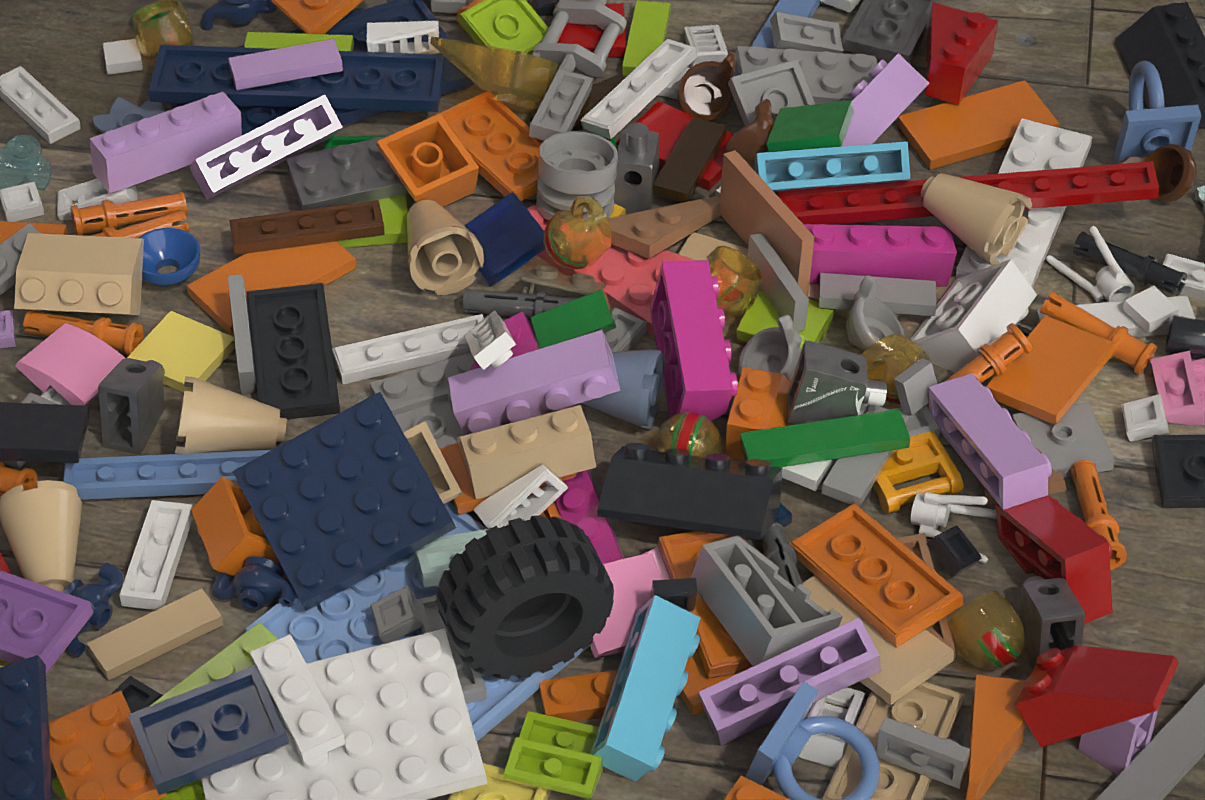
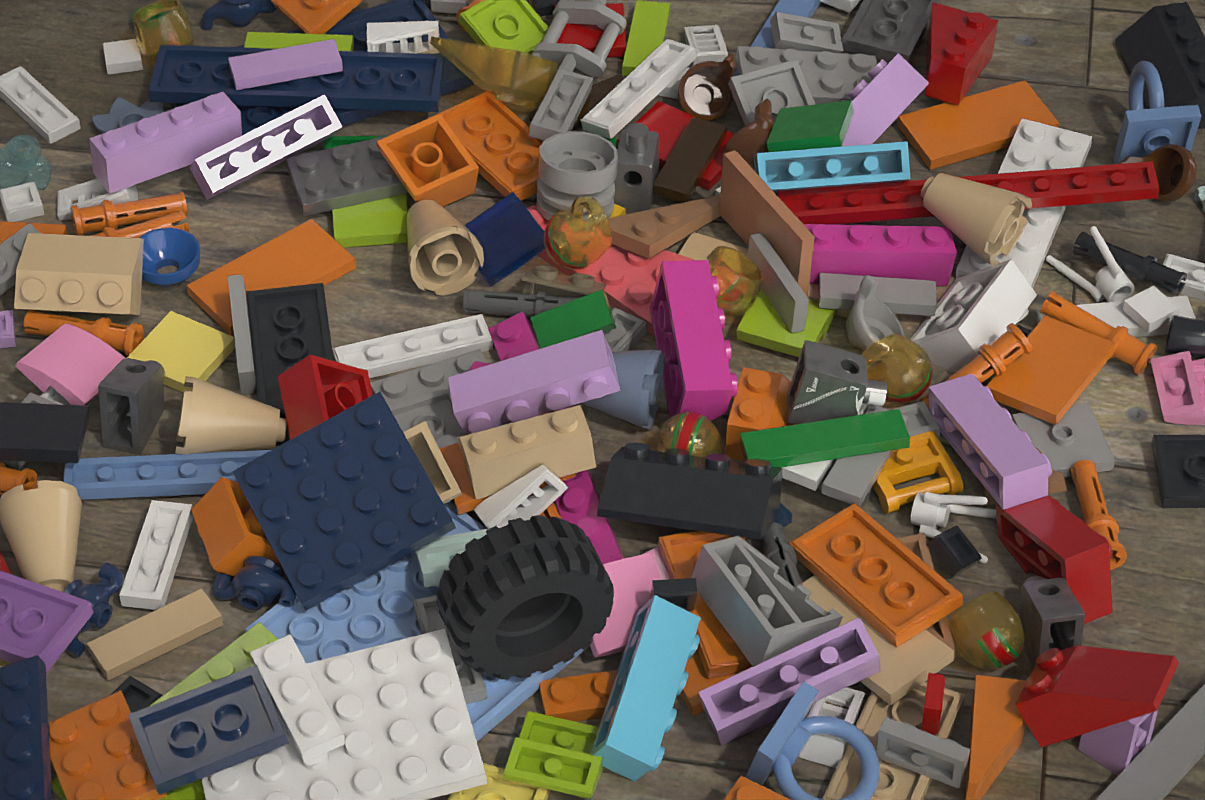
reddish brown tile [229,200,385,255] -> none
light grey tile [370,586,424,643] -> none
white plate [464,311,516,370] -> none
light grey hat [738,315,802,381] -> none
light grey tile [893,358,937,415] -> none
white tile [1121,394,1169,442] -> none
none -> red slope [278,355,373,440]
none -> red tile [921,673,946,736]

